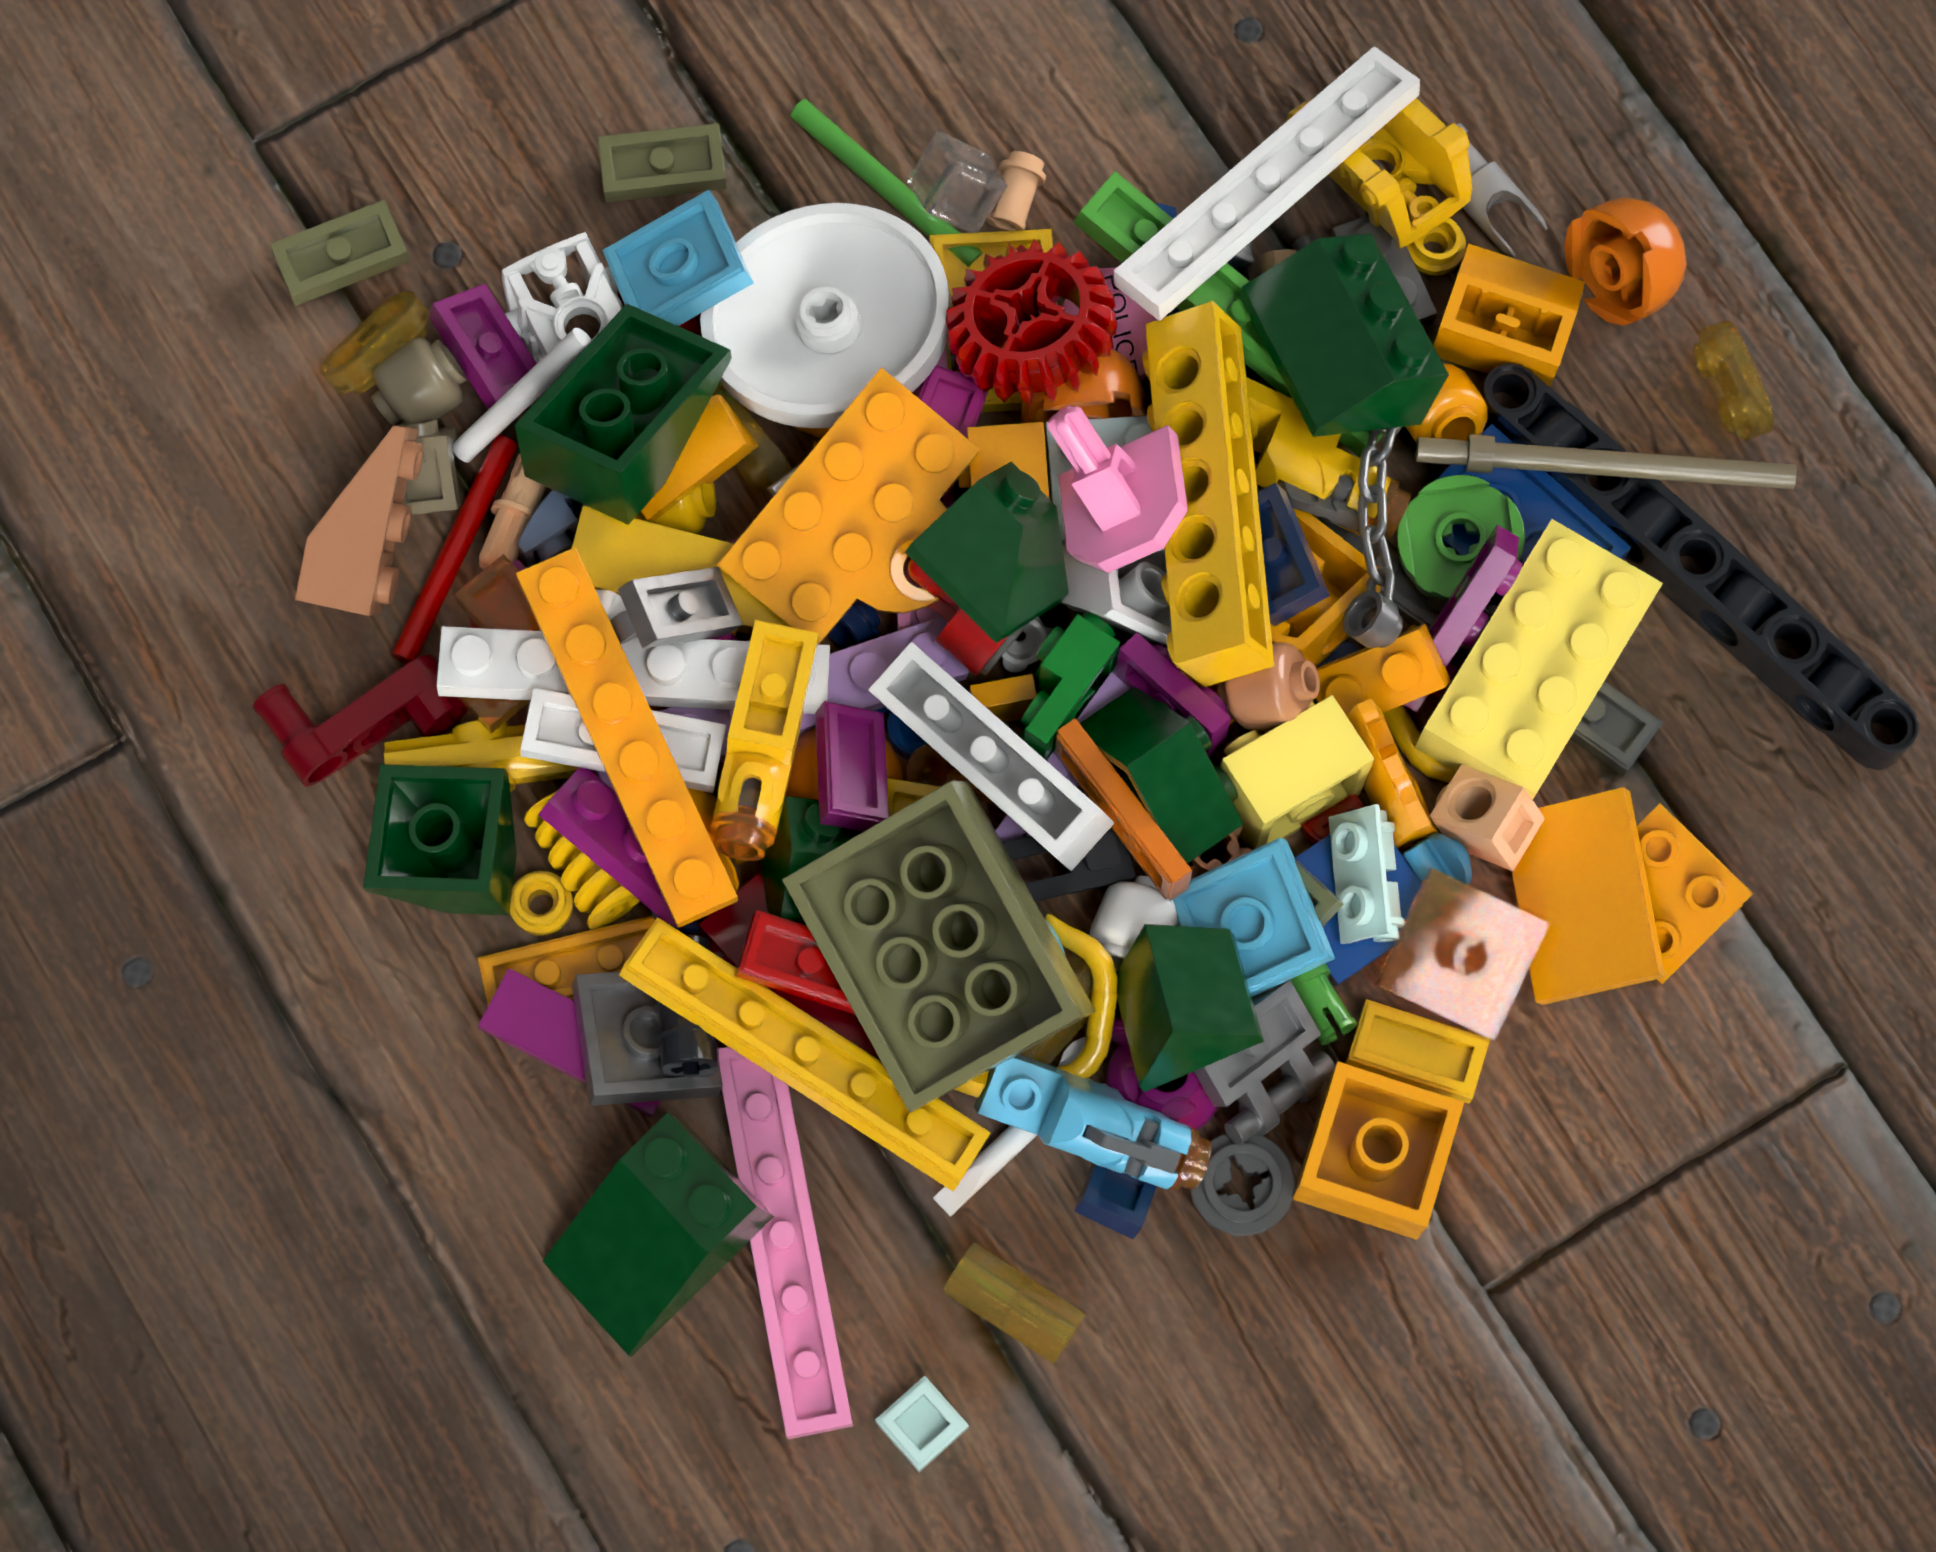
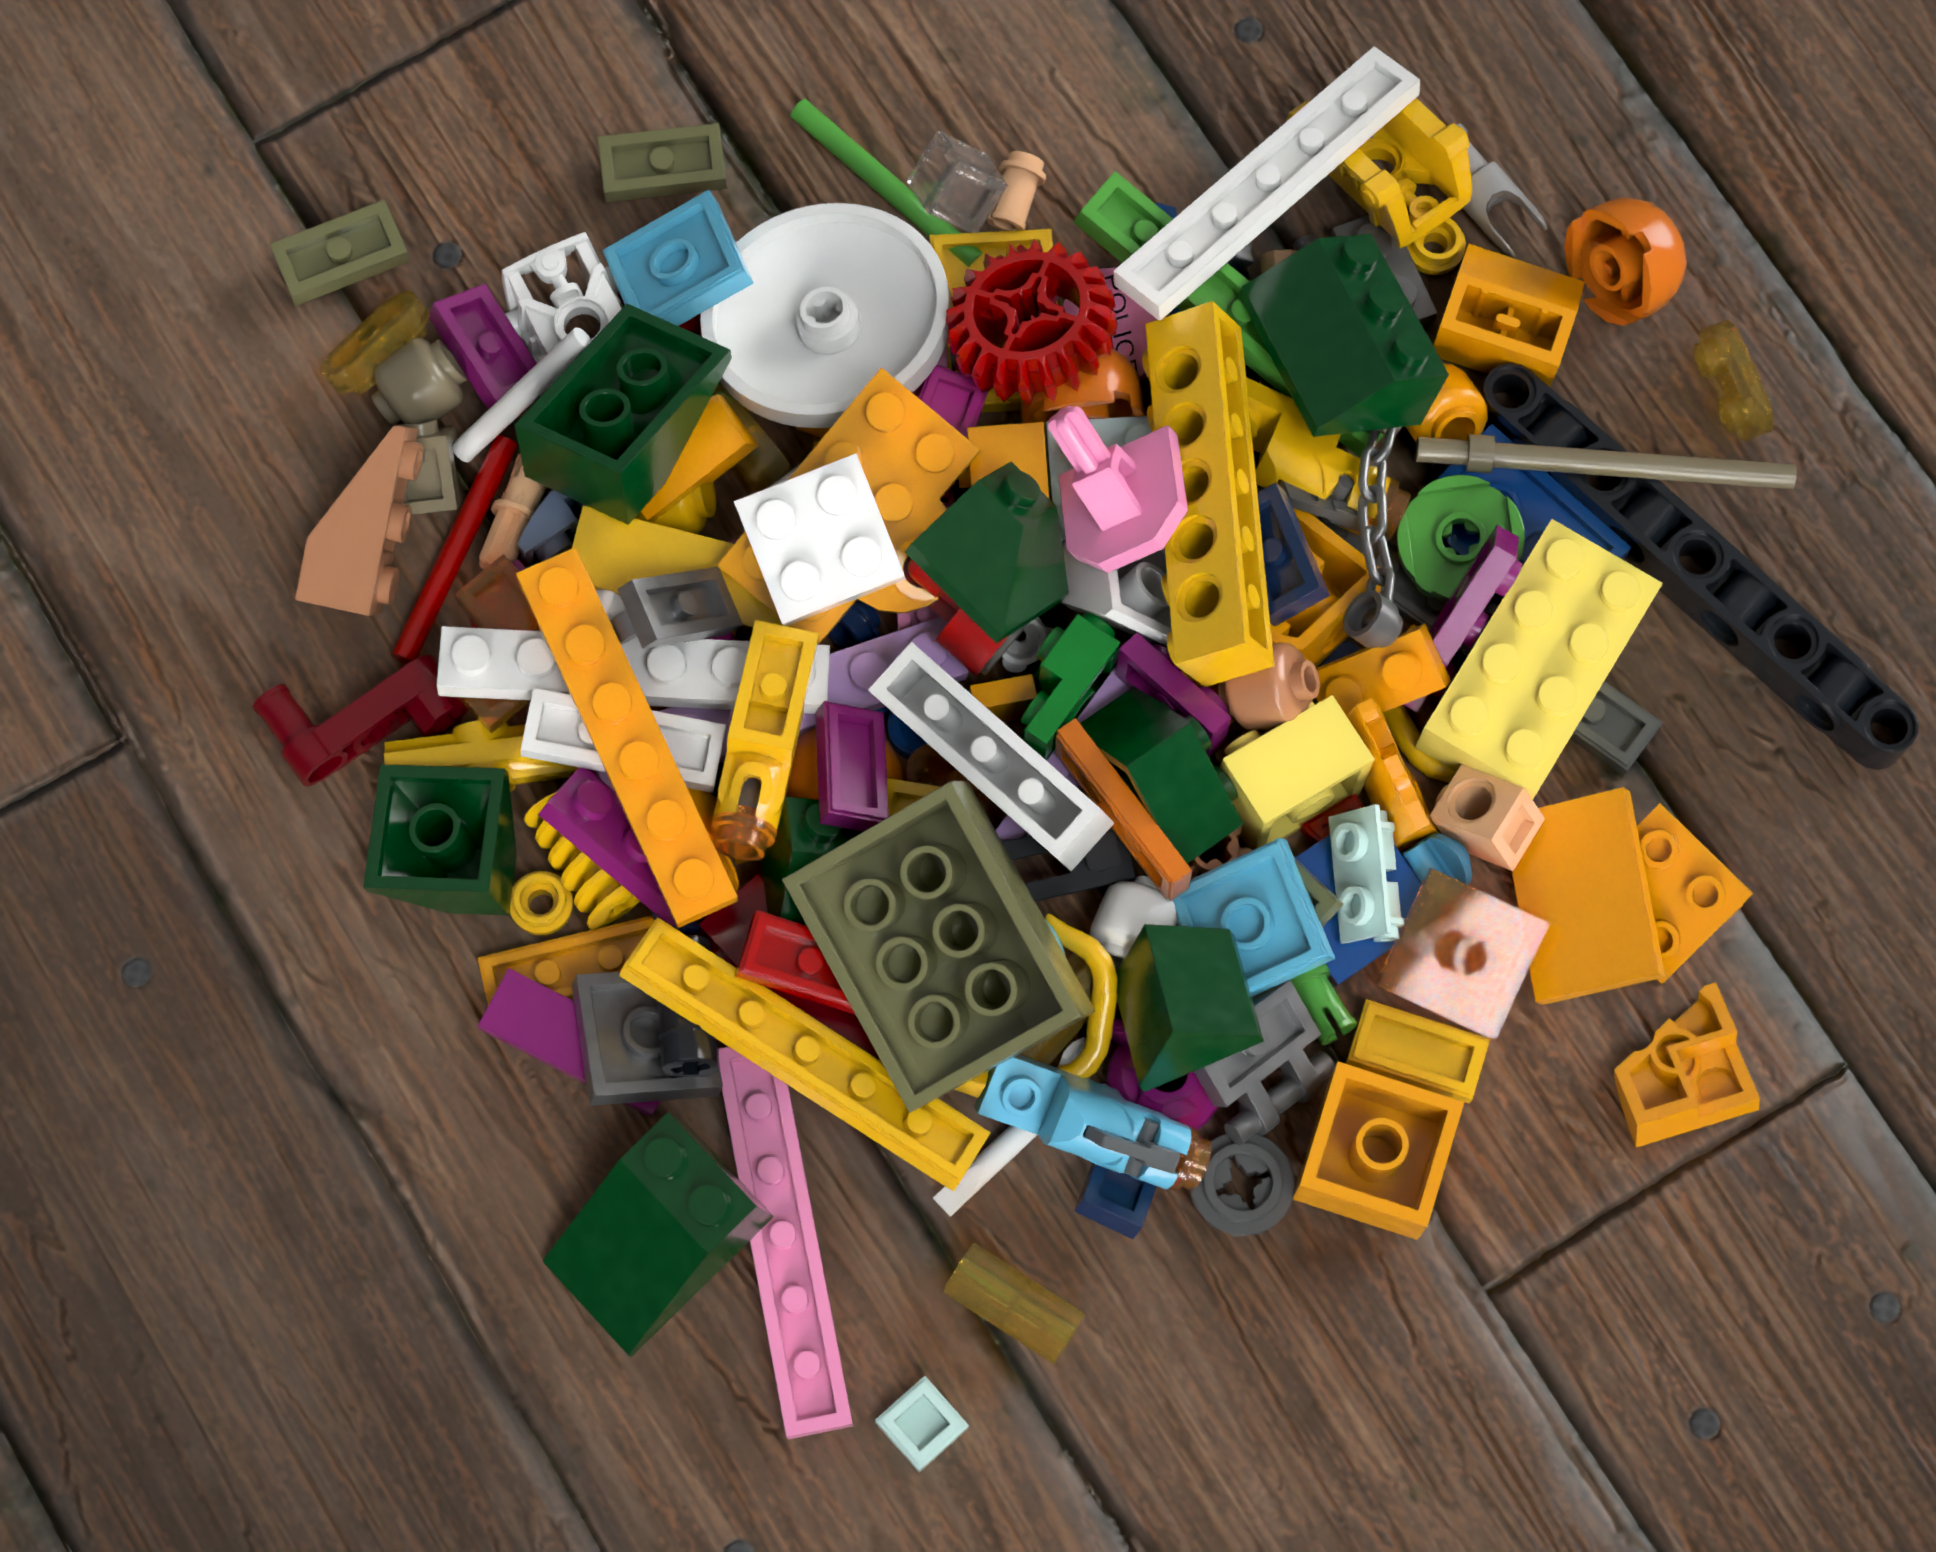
none -> white brick [734,453,906,626]
none -> light orange slope [1614,982,1760,1148]

